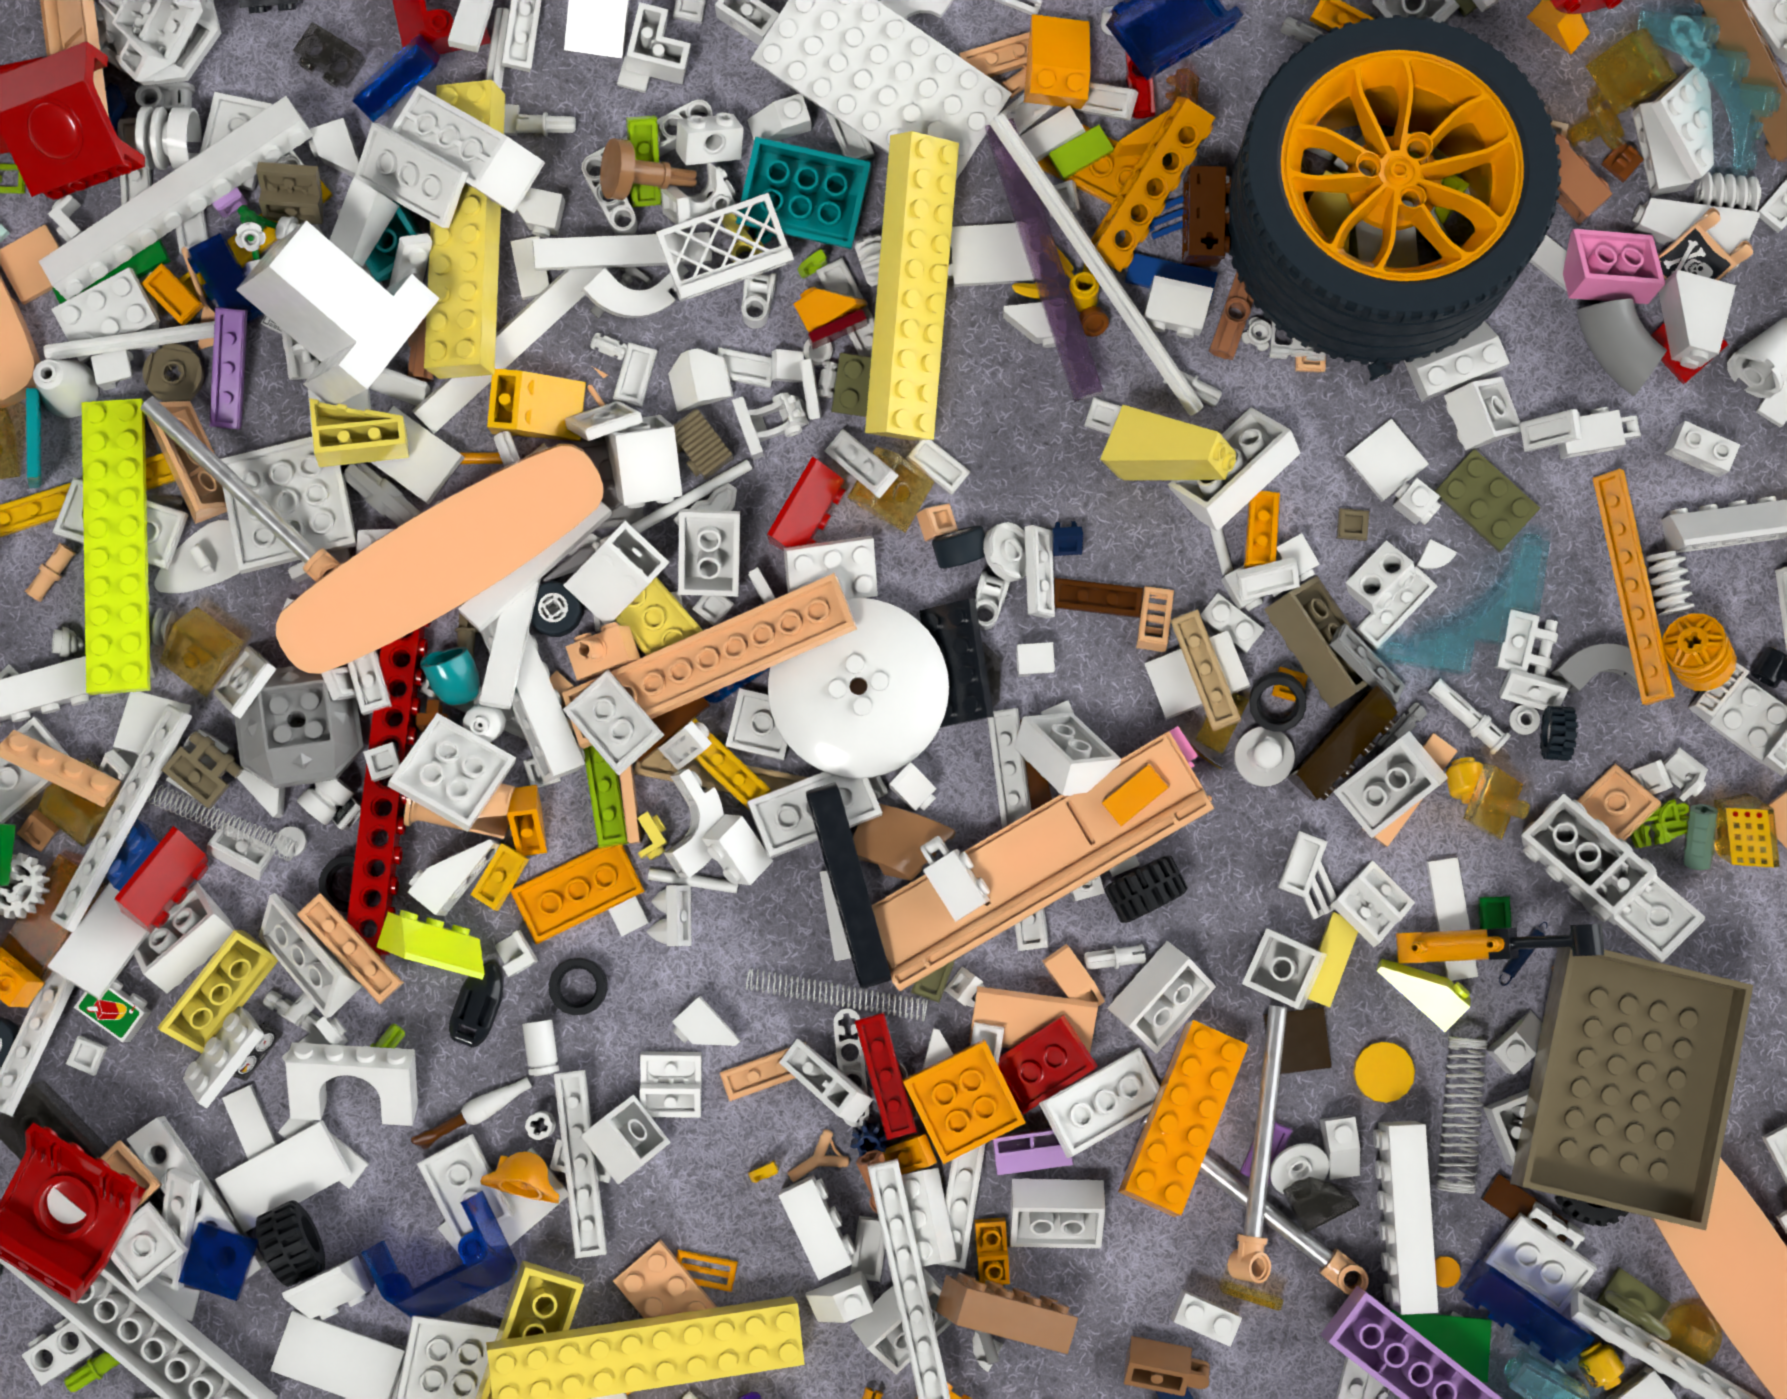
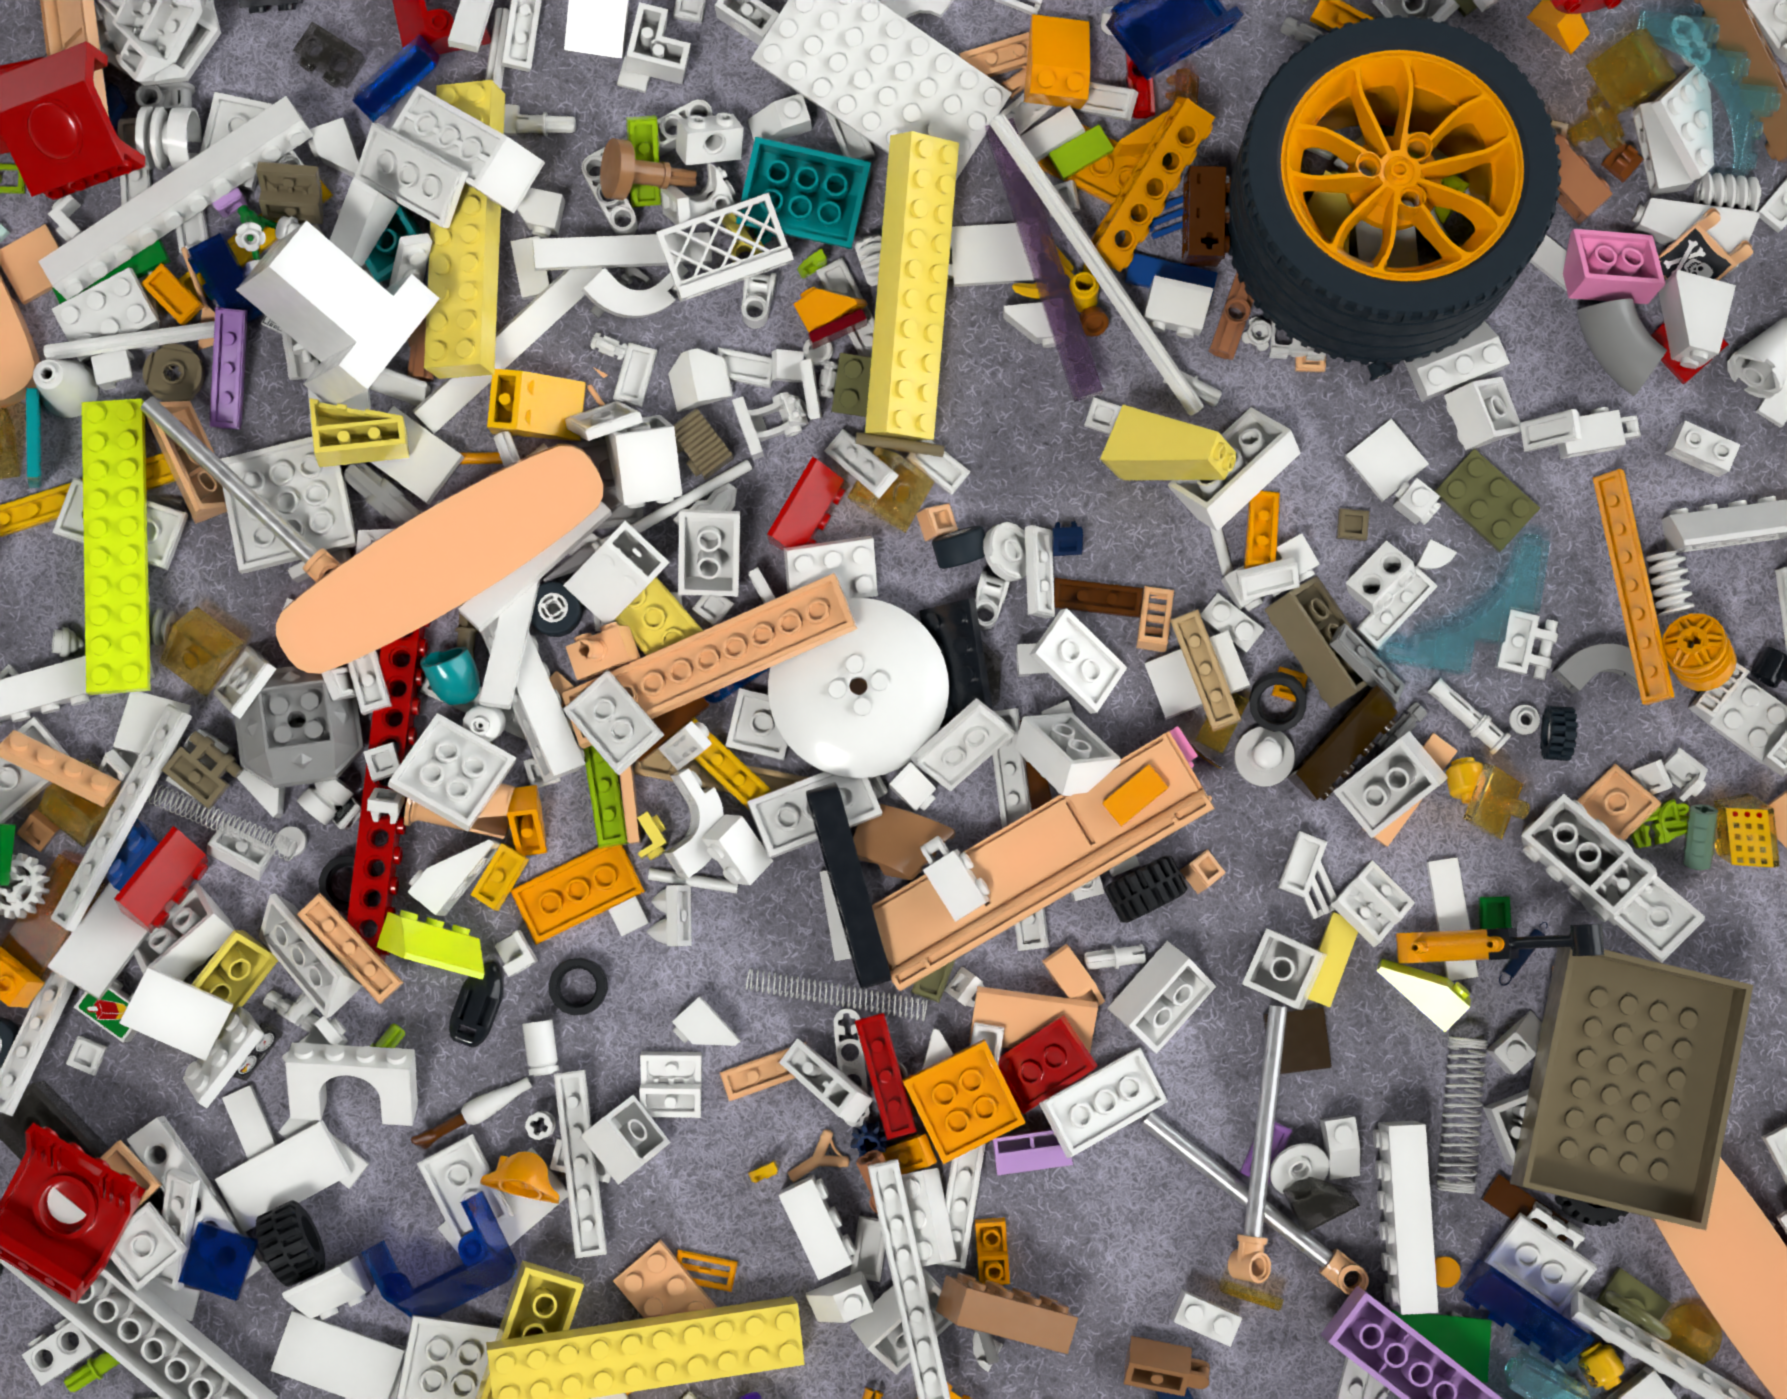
light nougat pin [25,543,76,602] -> none
white shield [154,520,240,594] -> none
dark orange tile [416,700,450,733] -> none
white slope [1010,1178,1105,1248] -> none
light orange brick [1118,1020,1249,1217] -> none
yellow tile [1353,1041,1415,1103] -> none
white plate [1499,668,1568,710] -> none
none -> white tile [119,966,233,1061]
none -> white tile [367,788,405,824]
none -> dark tan bar [855,432,945,457]
none -> white tile [910,698,1016,791]
none -> white plate [1029,608,1127,714]
none -> light nougat slope [1180,849,1226,894]

